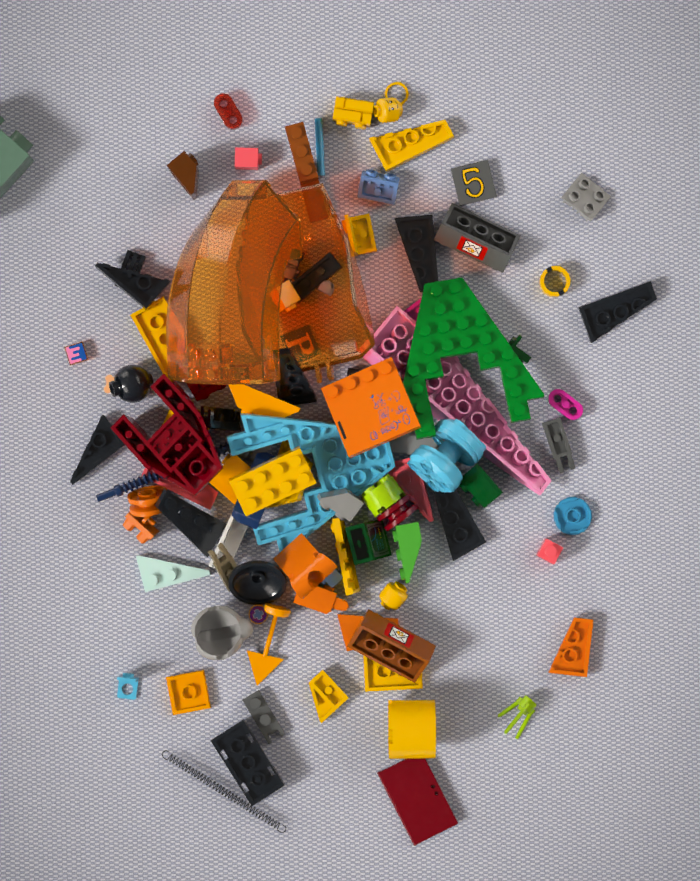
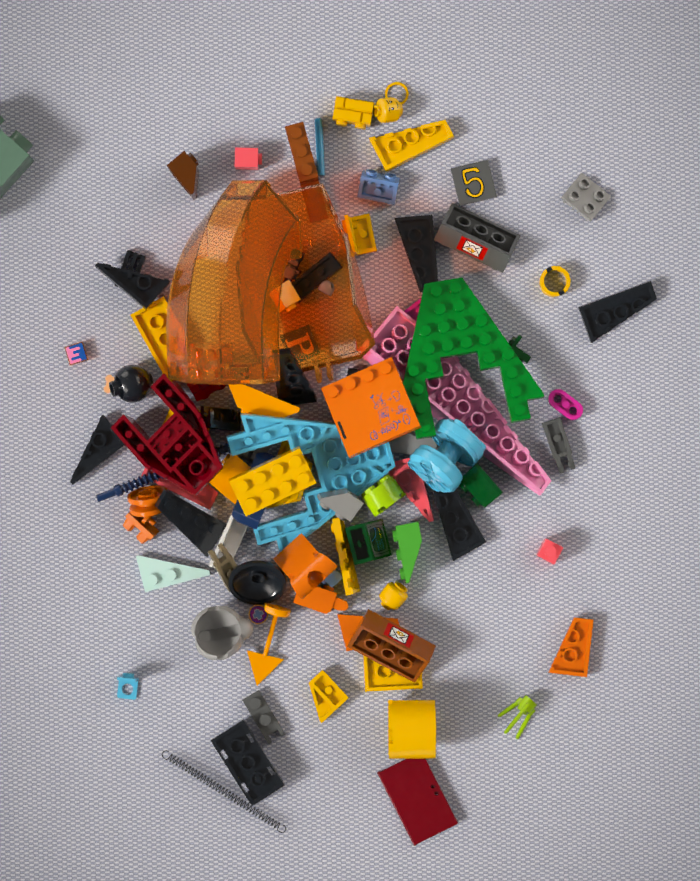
light orange tile [166,670,211,715] -> none
clear red plate [214,93,243,130] -> none
dark red wheel [377,494,419,531] -> none
dark azure tile [553,497,592,535] -> none

